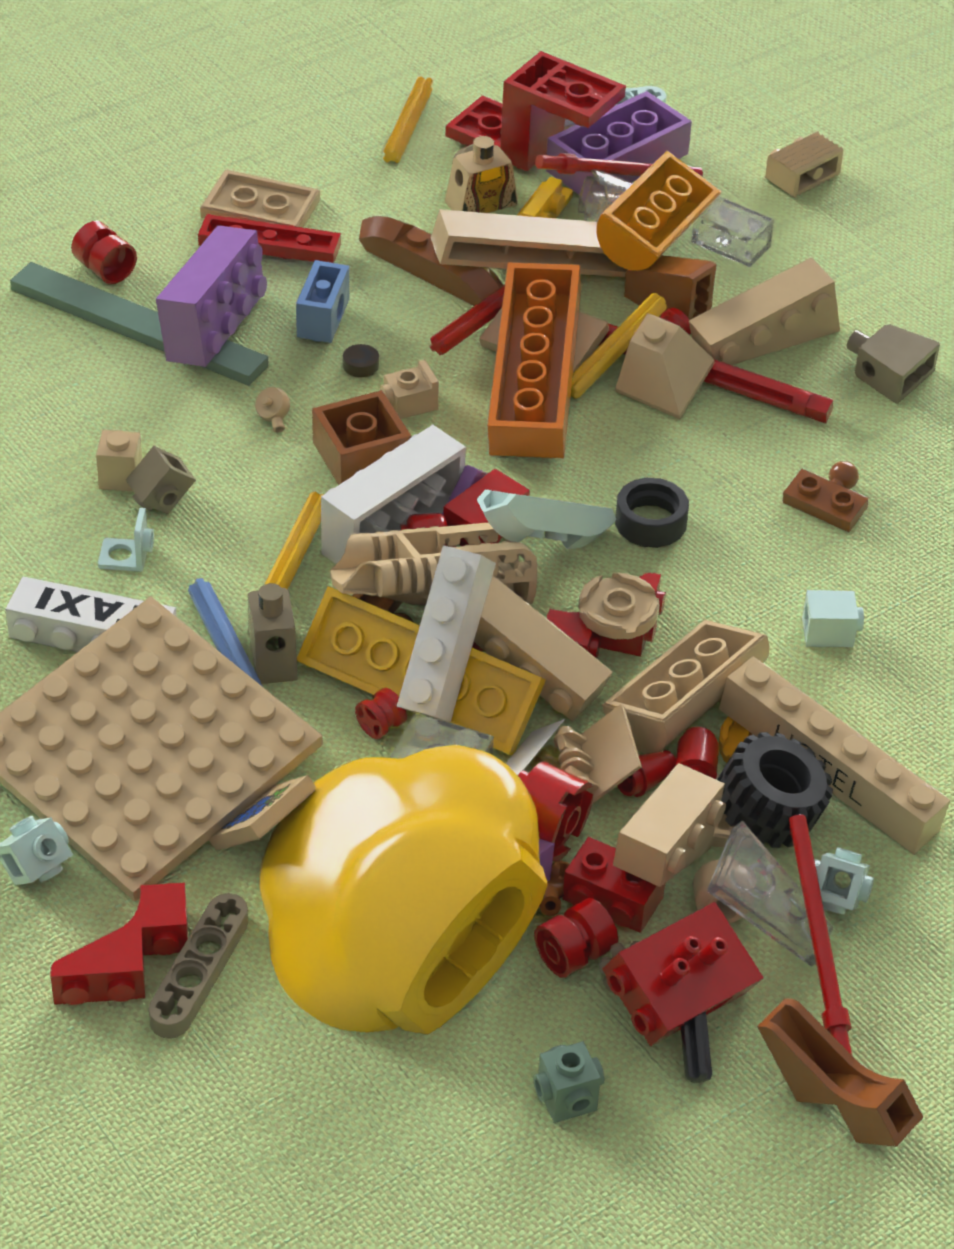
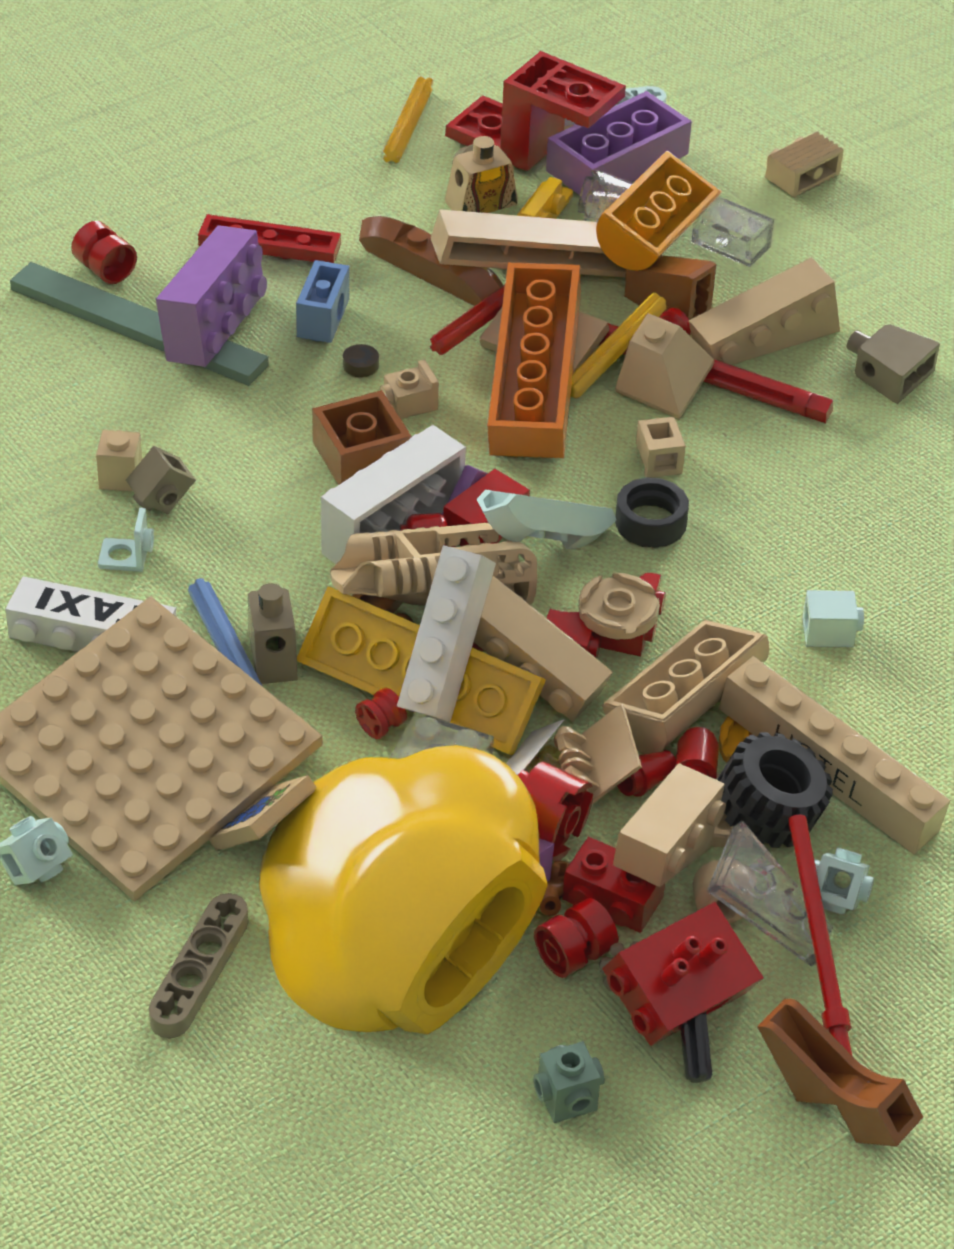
red arch [50,882,188,1005] -> none
tan tile [200,170,320,228] -> none
tan piece [255,387,290,432] -> none
yellow axle [265,492,324,590] -> none
red bar [535,153,703,177] -> none
dark orange plate [782,461,869,532] -> none
none -> tan brick [636,417,686,478]

